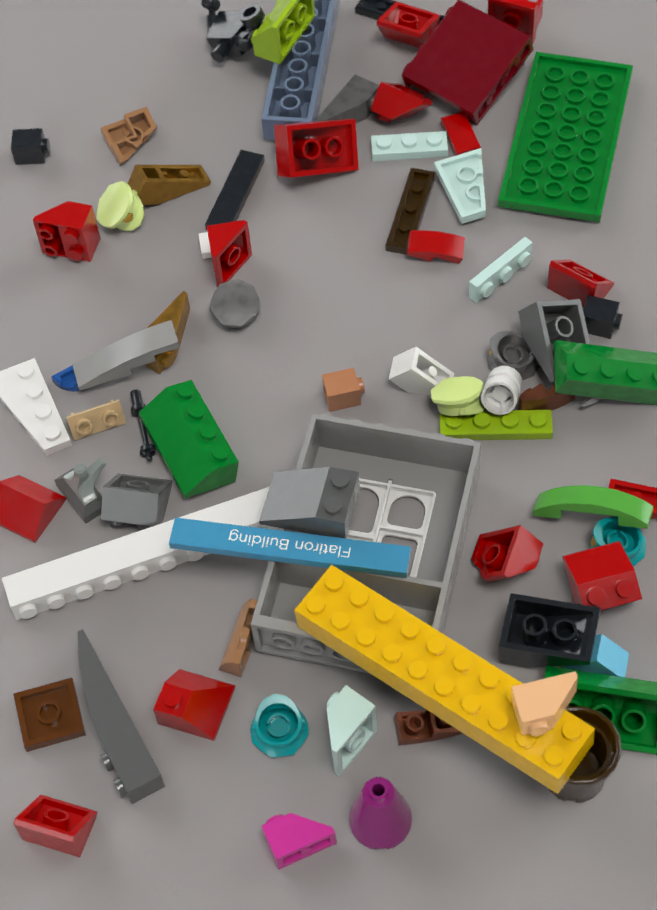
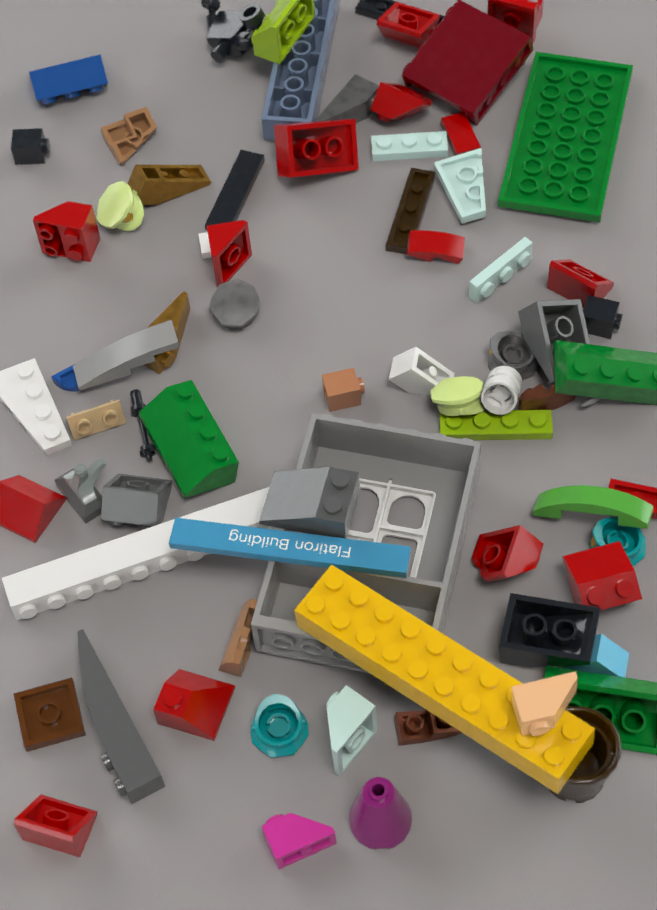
none -> blue slope [29,54,108,104]

